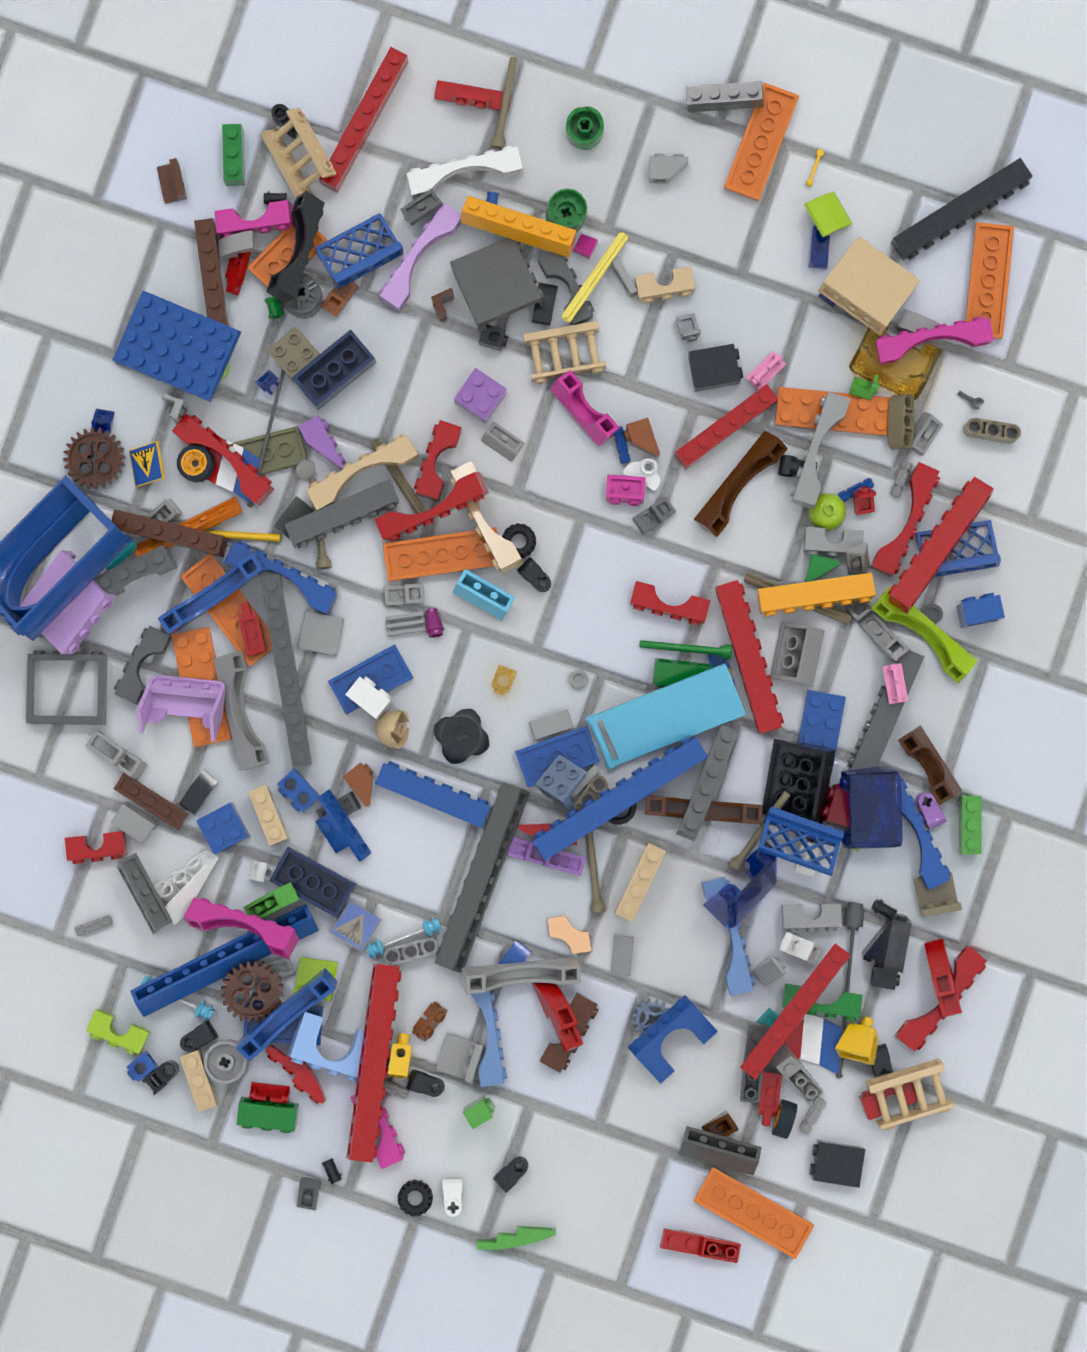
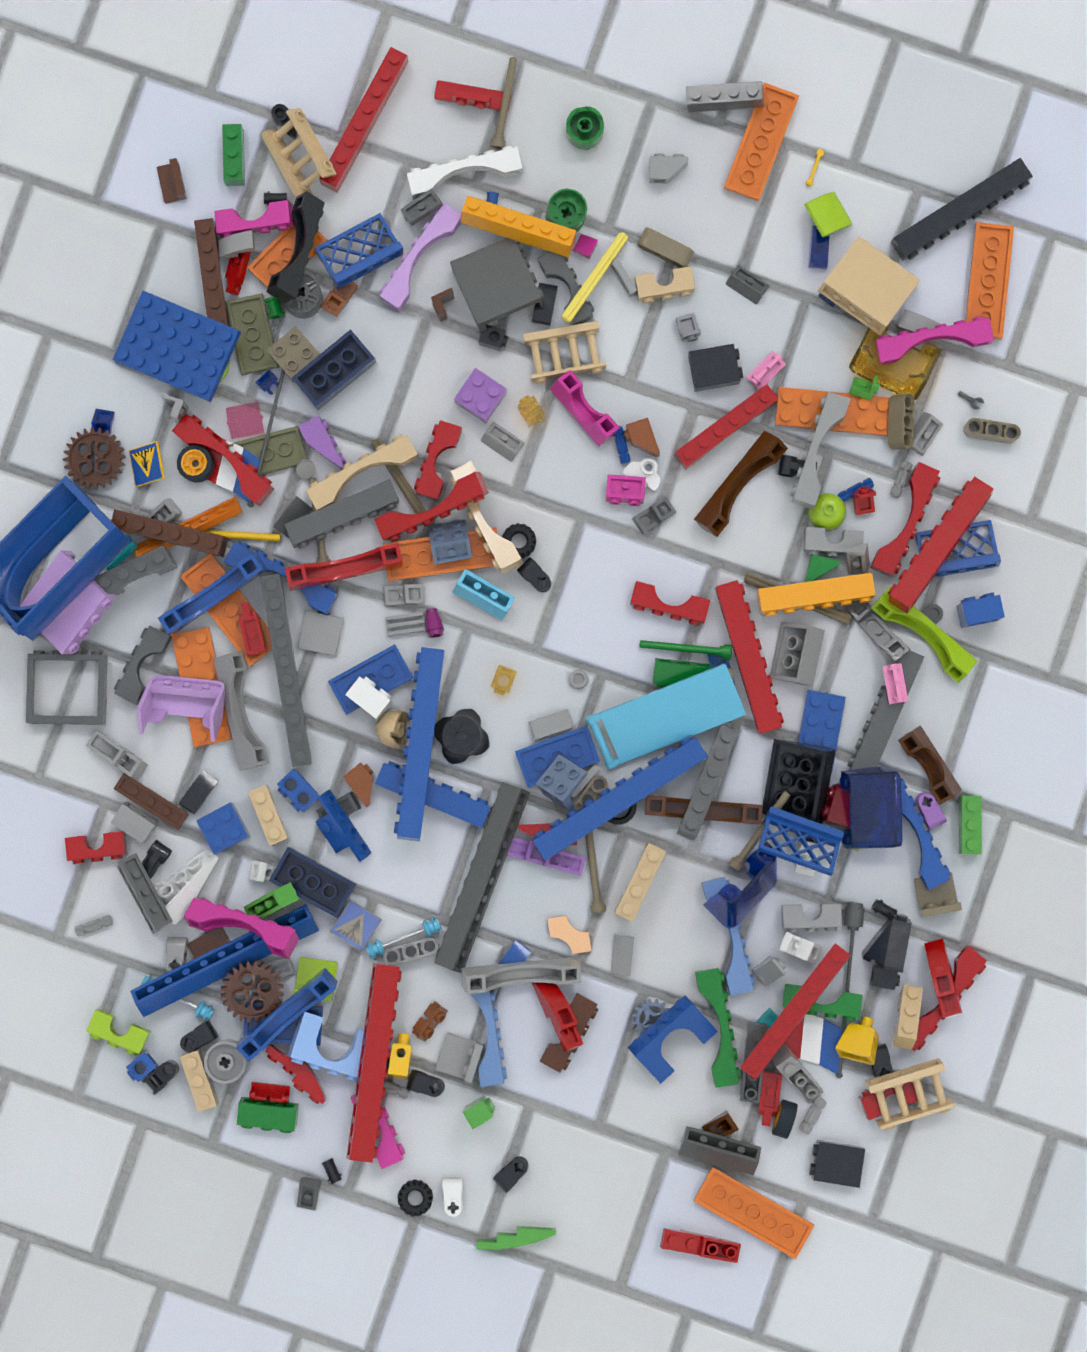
none -> black piece [142,840,172,879]
none -> light grey piece [166,937,188,972]
none -> reddish brown panel [188,927,230,959]
none -> olive tile [226,293,279,376]
none -> clear pink piece [226,402,264,439]
none -> red arch [285,543,403,591]
none -> blue brick [394,647,444,842]
none -> sand blue bracket [428,519,472,565]
none -> clear yellow brick [517,395,546,427]
none -> dark tan beam [637,227,694,268]
none -> green arch [695,968,741,1088]
none -> dark grey slope [726,265,770,304]
none -> tan arch [892,984,923,1050]

